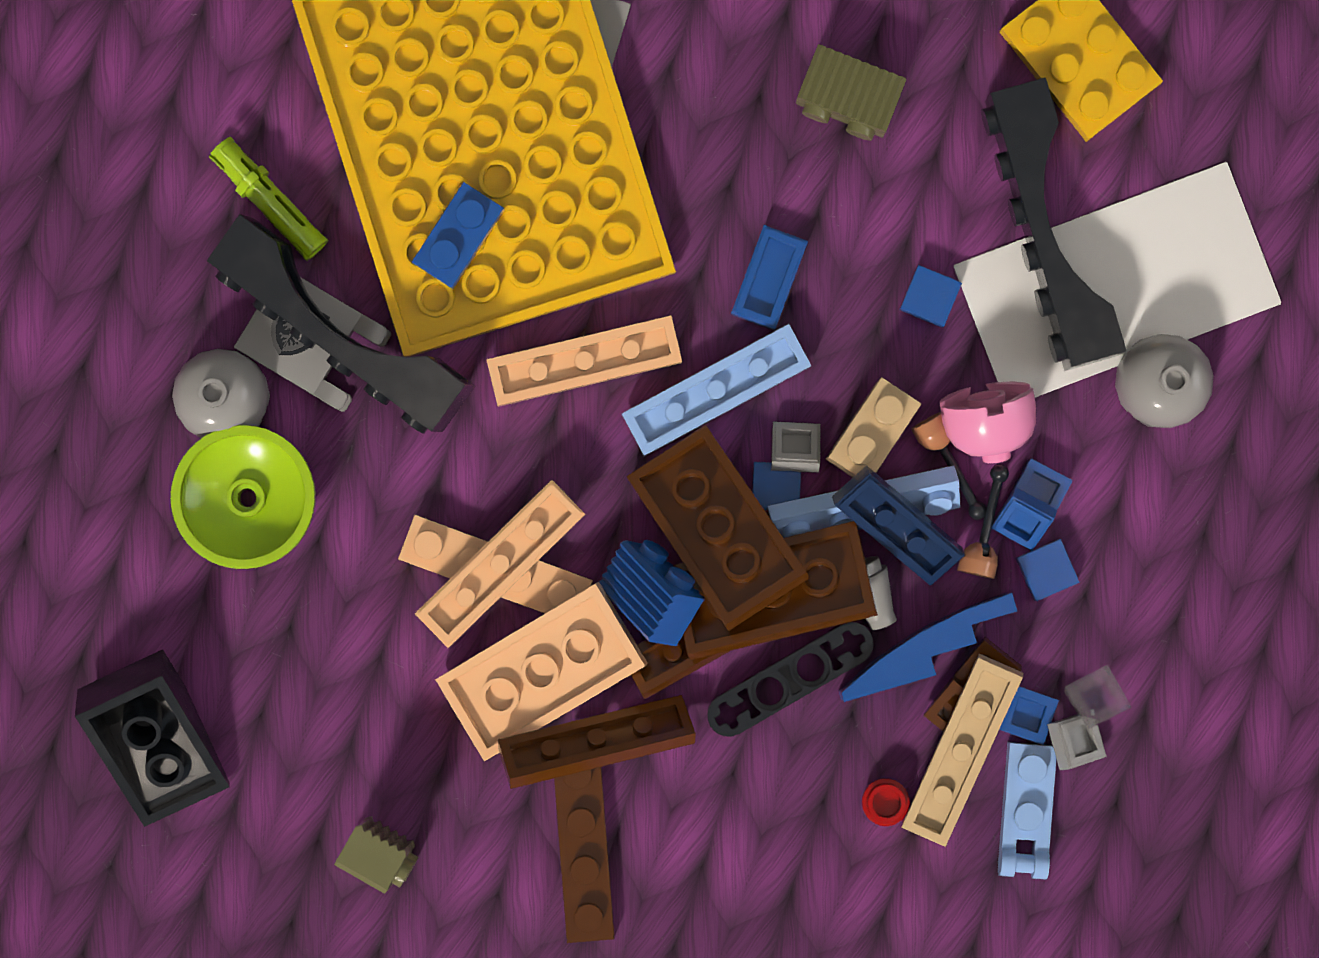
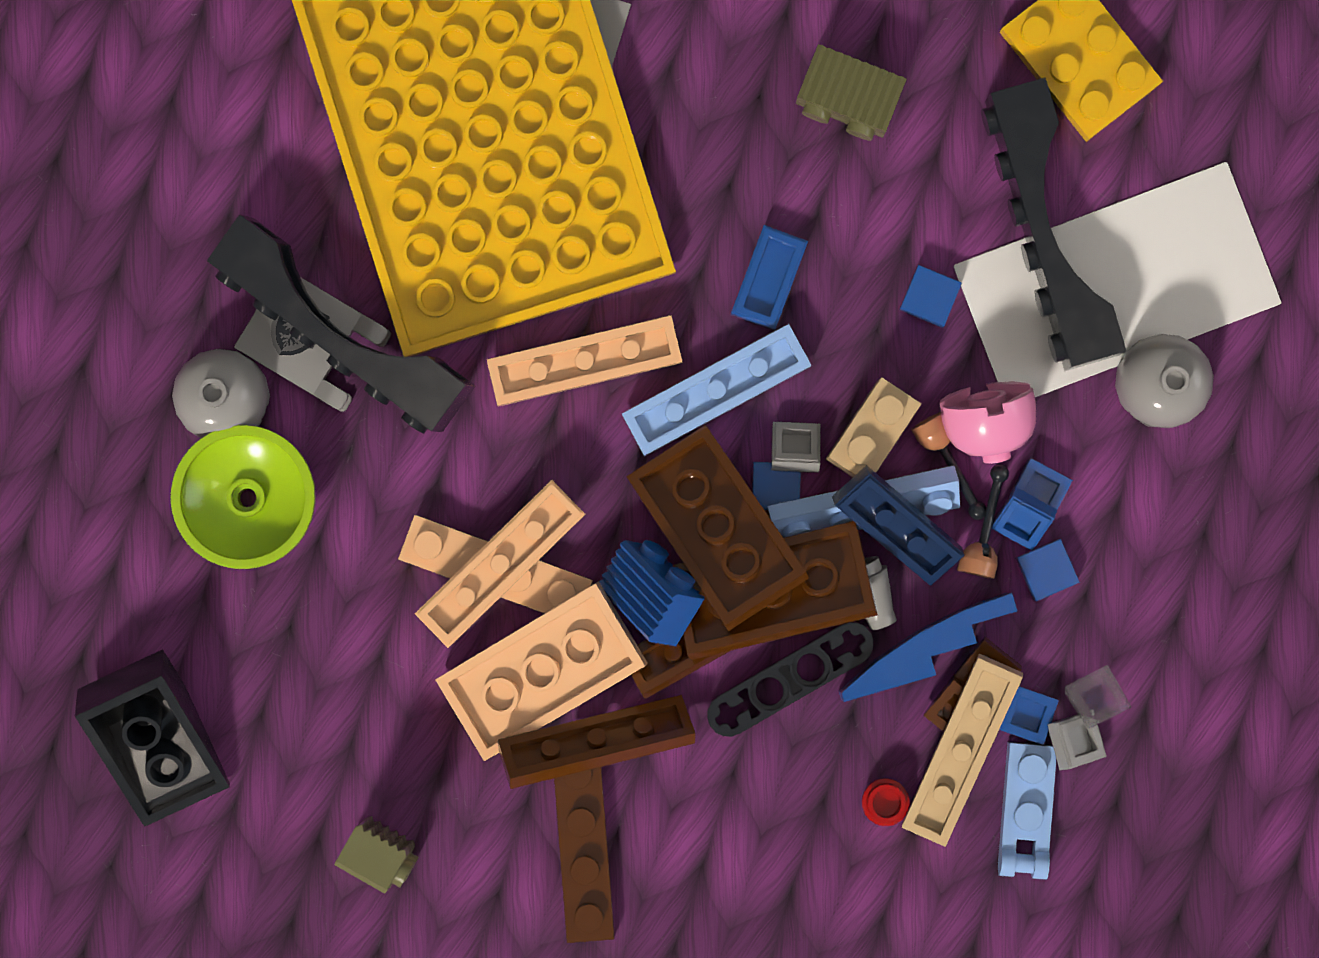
lime pin [209,136,329,261] -> none
blue plate [412,182,505,289] -> none

